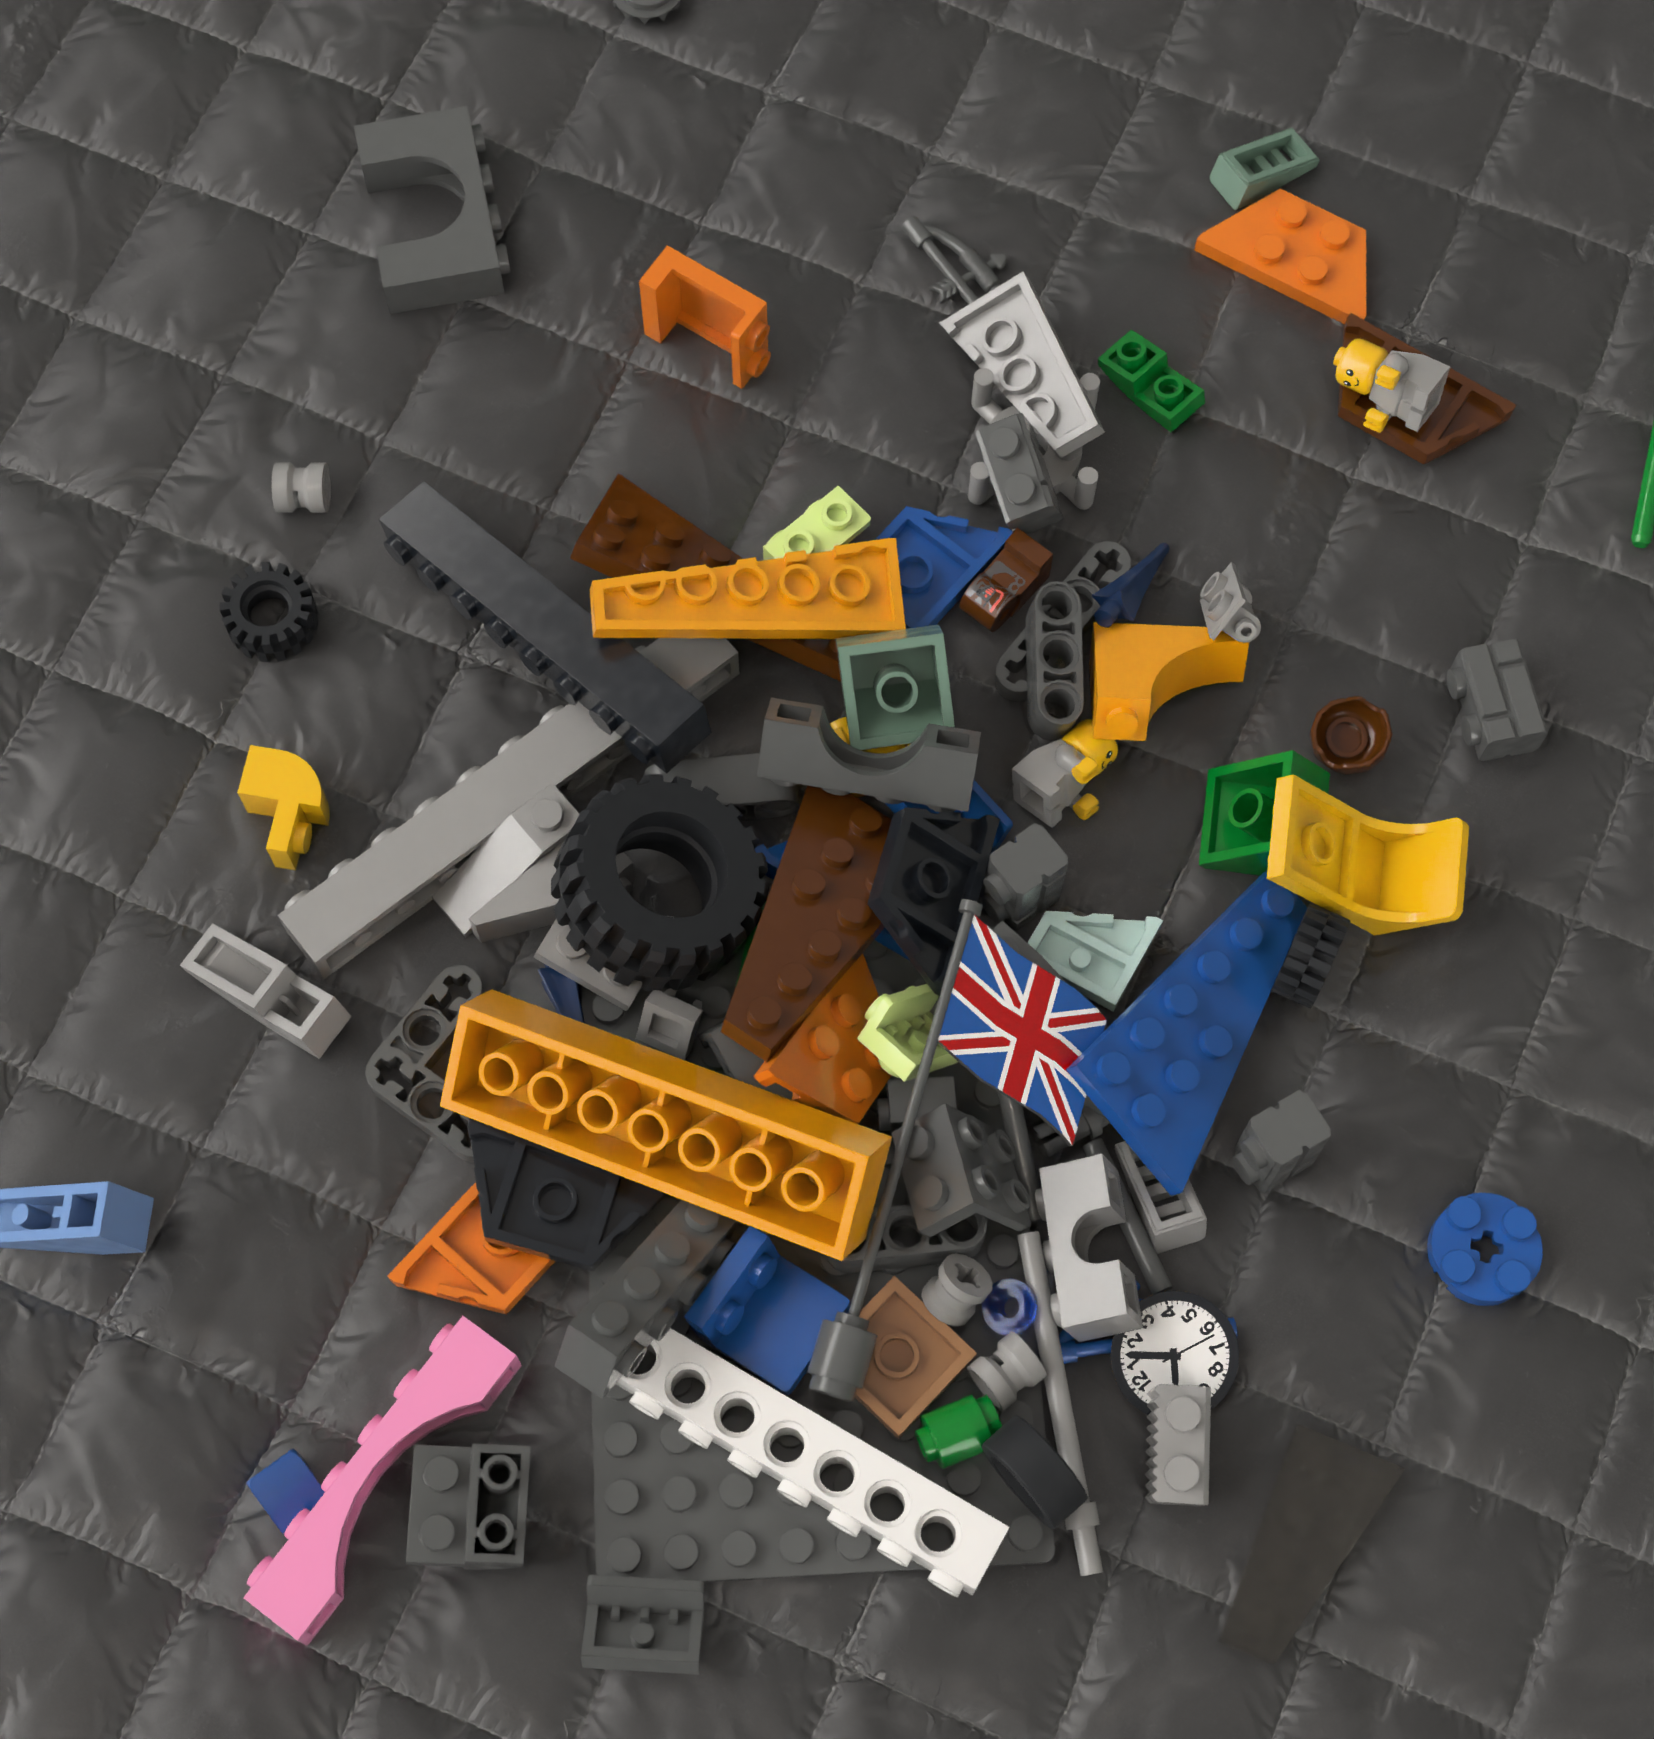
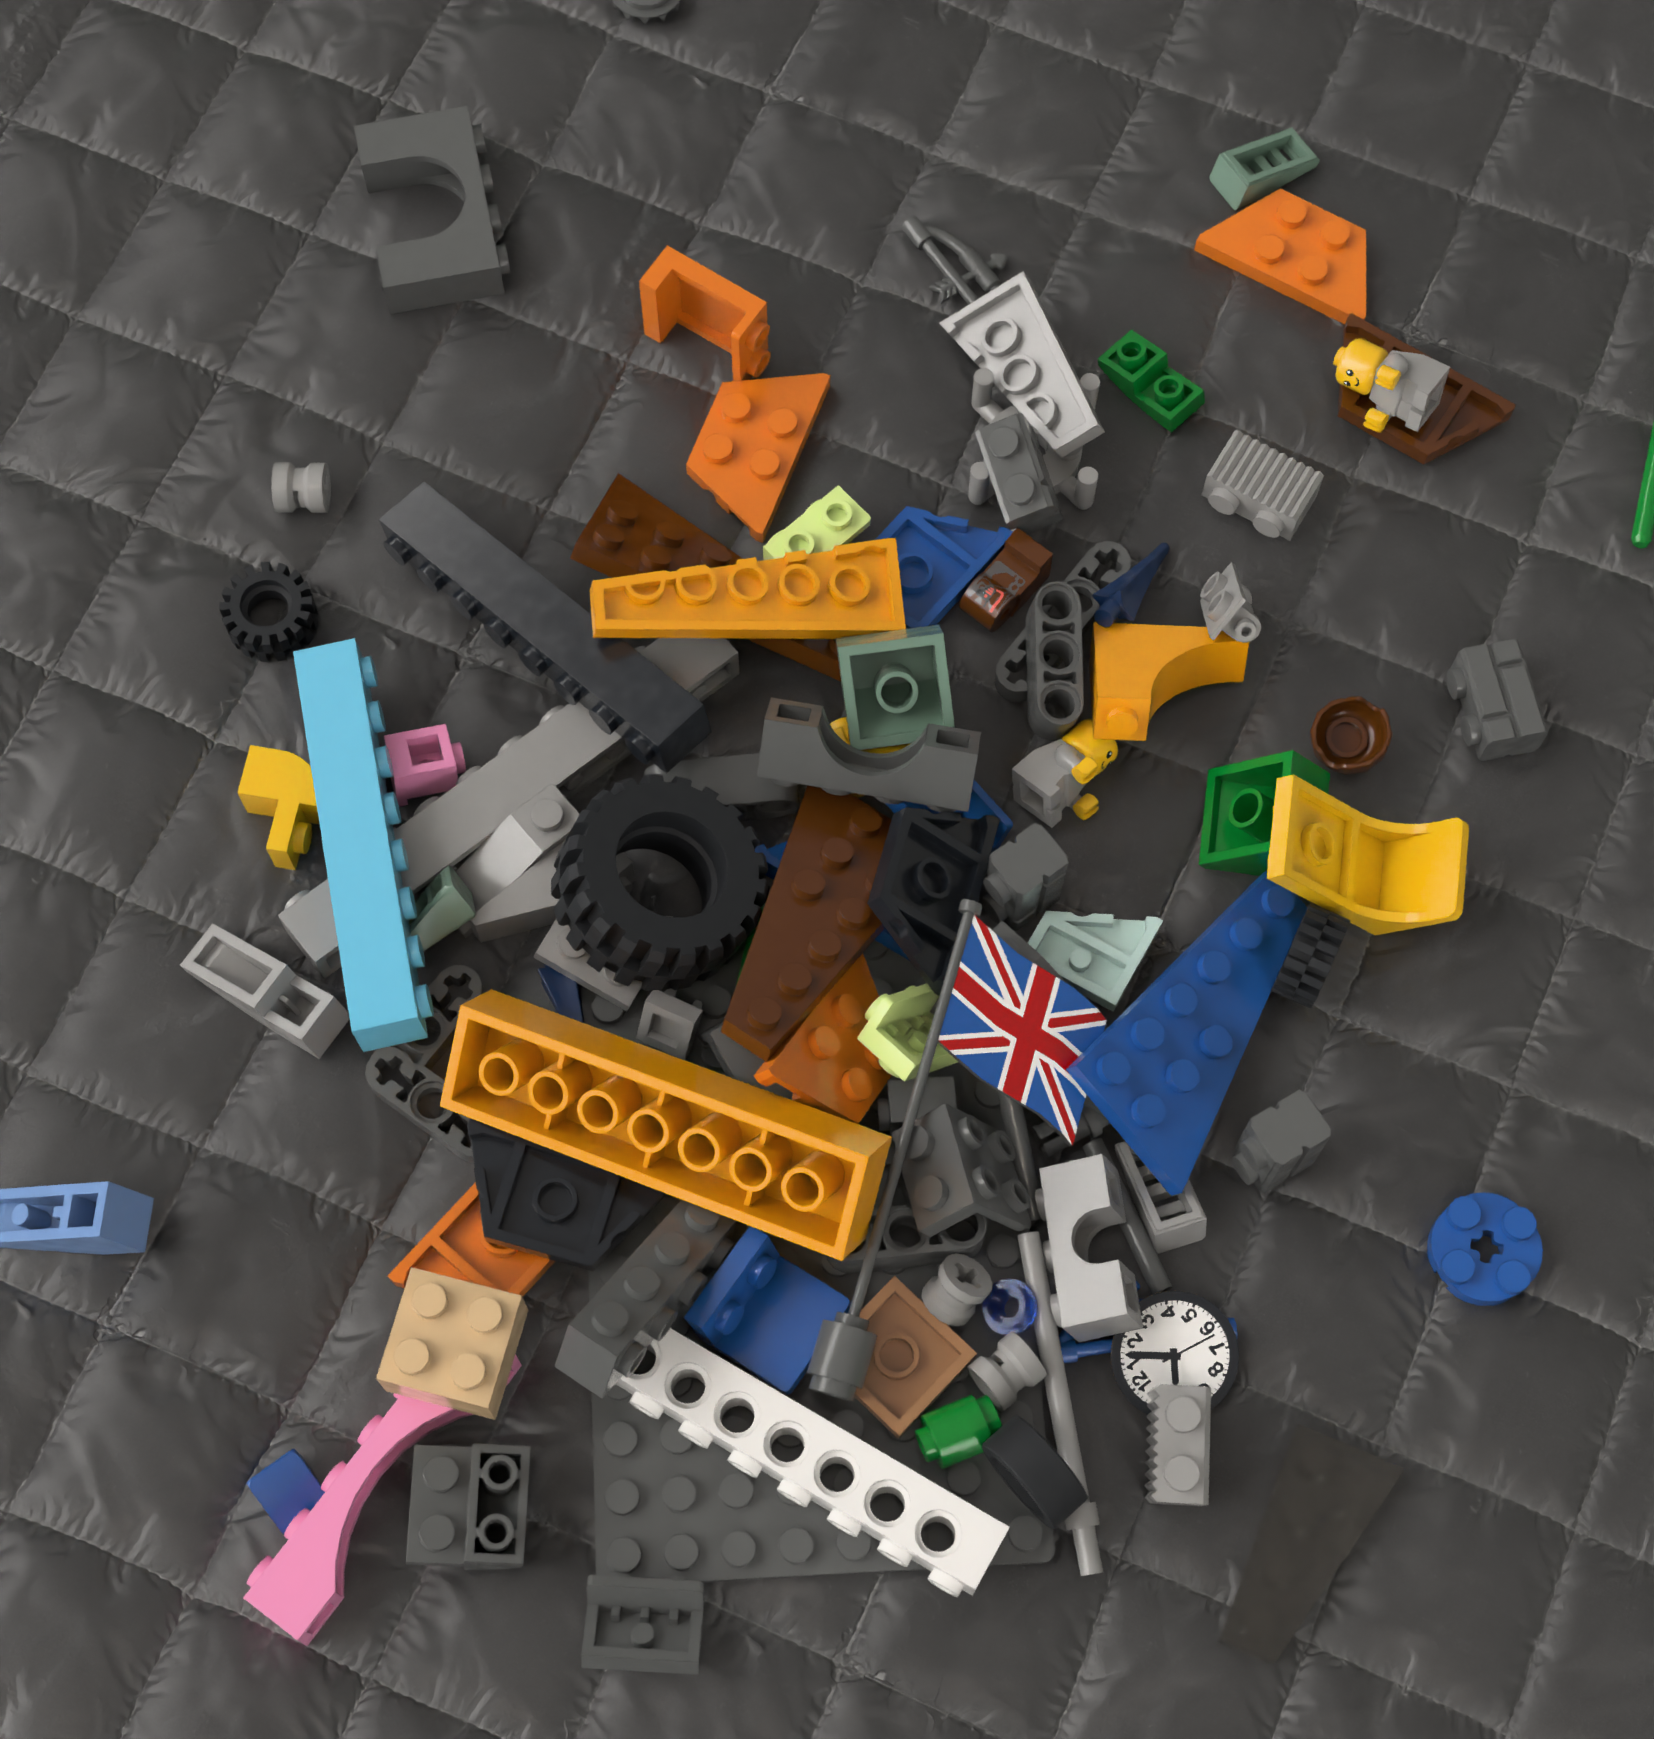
none -> medium azure brick [293,638,434,1052]
none -> tan brick [376,1267,528,1420]
none -> bright pink brick [384,724,466,807]
none -> sand green slope [409,865,476,951]
none -> orange wing [686,373,830,543]
none -> light grey brick [1202,430,1324,541]

